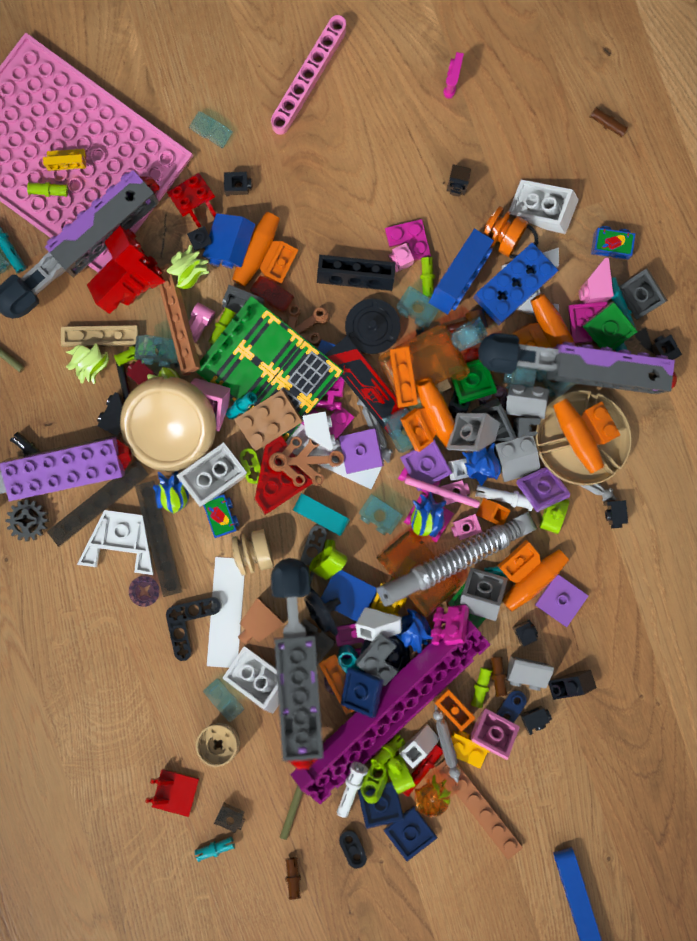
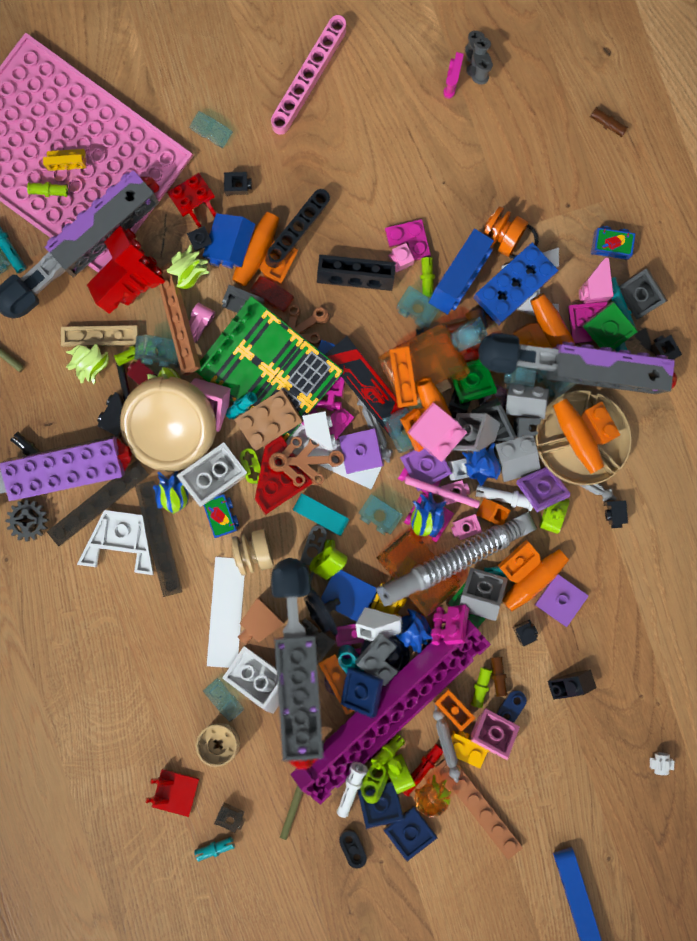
clear purple gear [129,576,159,607] -> none
black beam [166,597,222,661] -> none
lime pin [208,308,236,344] -> none
reddish brown pin [285,857,301,900] -> none
black piece [345,299,400,354] -> none
white slope [399,724,440,768] -> none
black slope [446,164,471,196] -> none
light grey slope [506,656,554,691] -> none
white slope [509,180,579,234] -> none
black brick [520,706,552,735] -> none
none -> black beam [265,189,330,268]
none -> bright pink slope [407,403,467,462]
none -> dark grey axle [465,30,493,85]
none -> white gear [650,752,674,775]

